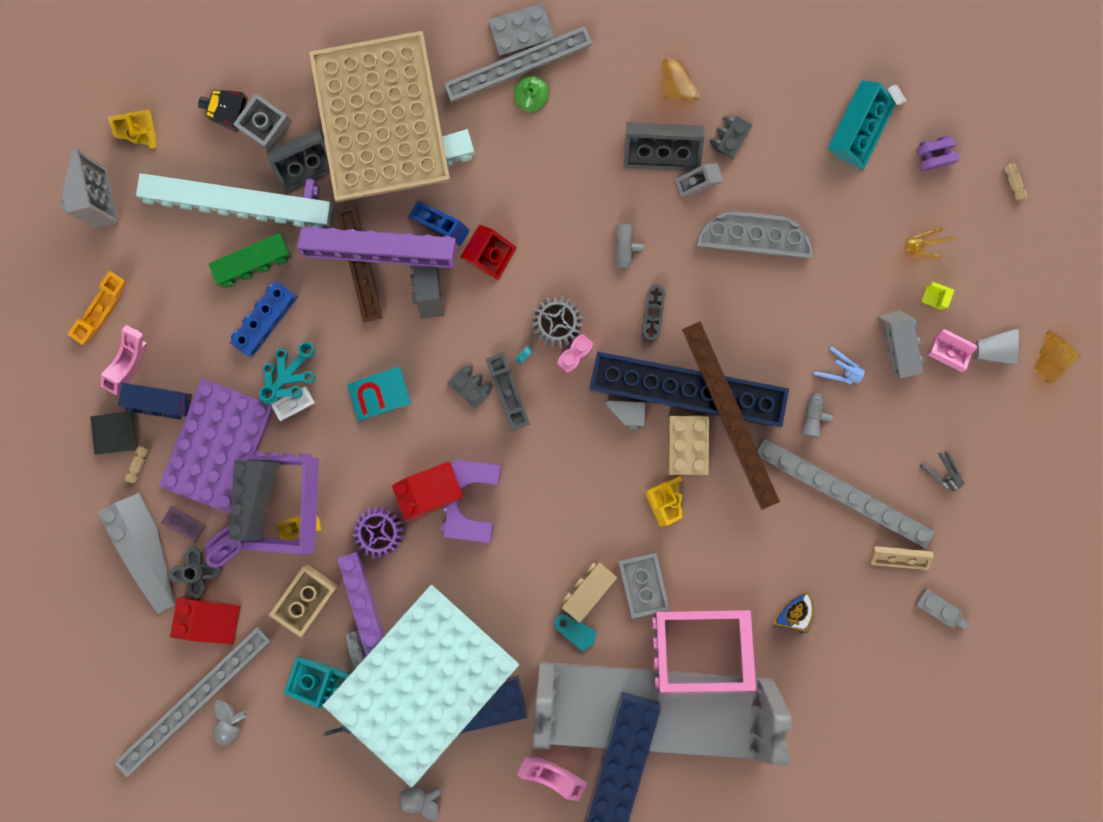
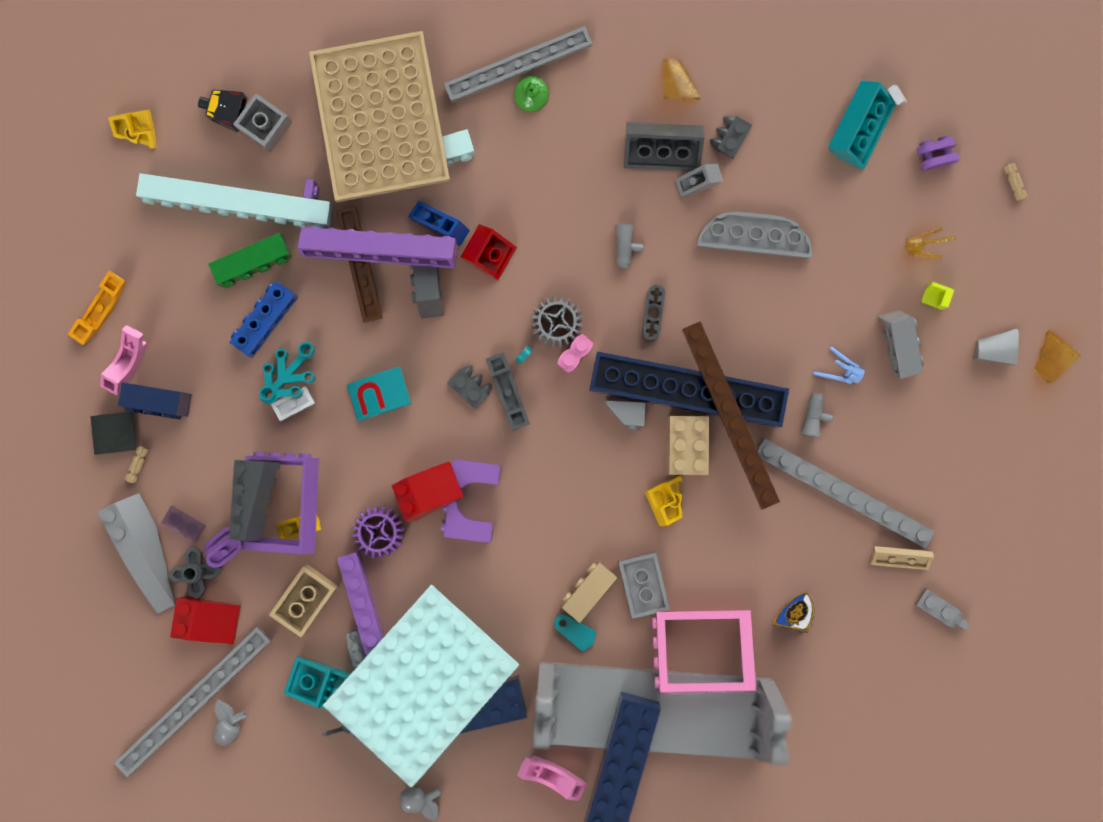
light grey slope [61,149,119,229] -> none
medium lavender plate [159,378,273,514] -> none
dark grey slope [266,128,330,193] -> none
light grey plate [489,3,554,58] -> none
dark grey plant [920,451,965,491] -> none
bright pink bracket [928,329,977,373] -> none

